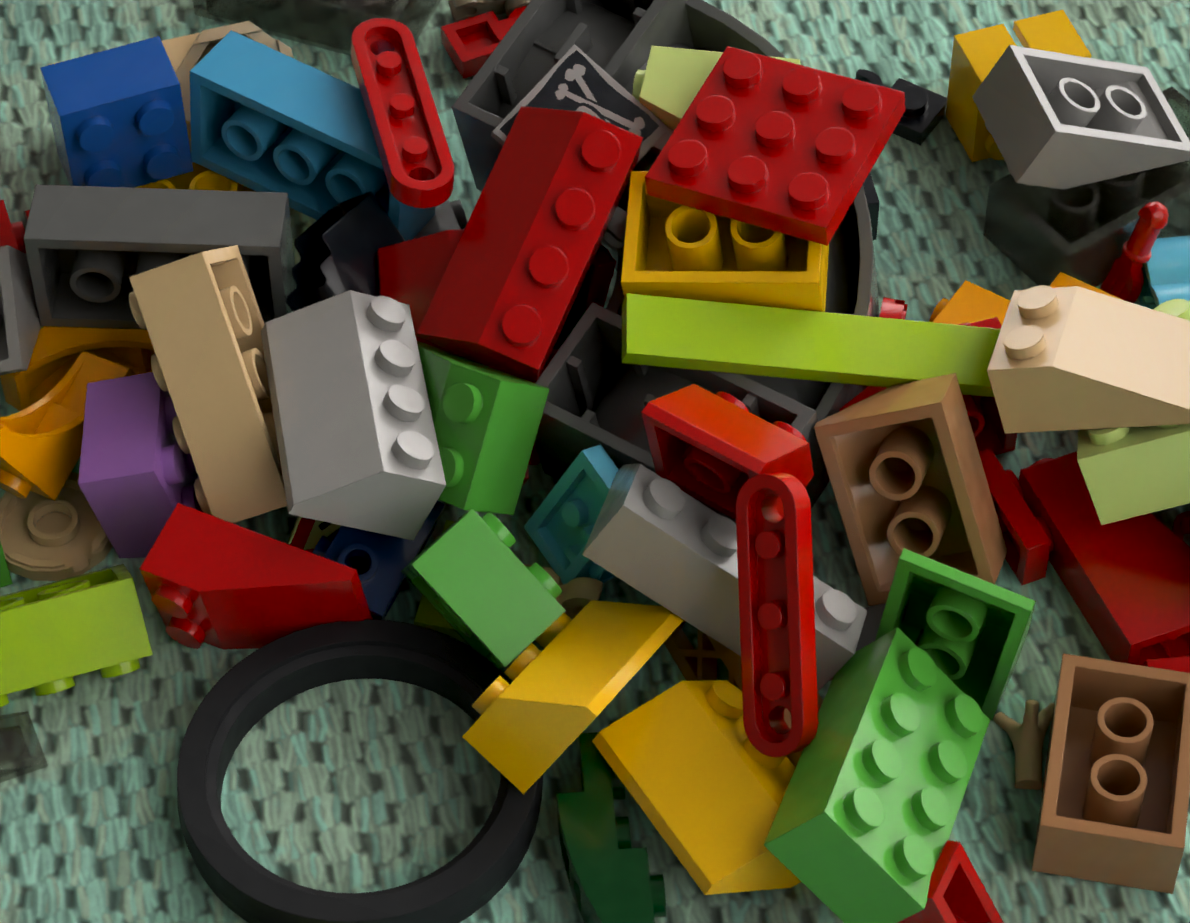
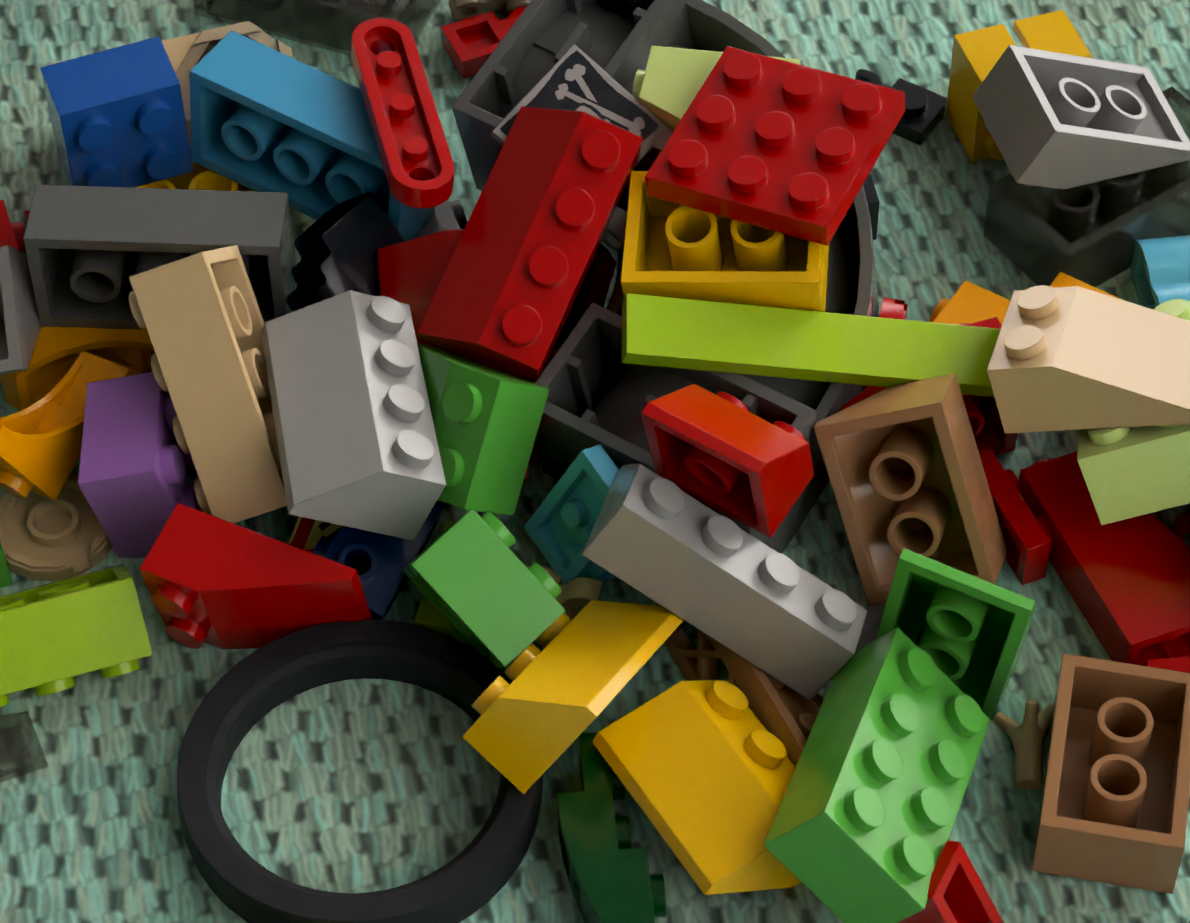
red plate [736,472,818,757] -> none
red piece [1100,201,1169,303] -> none

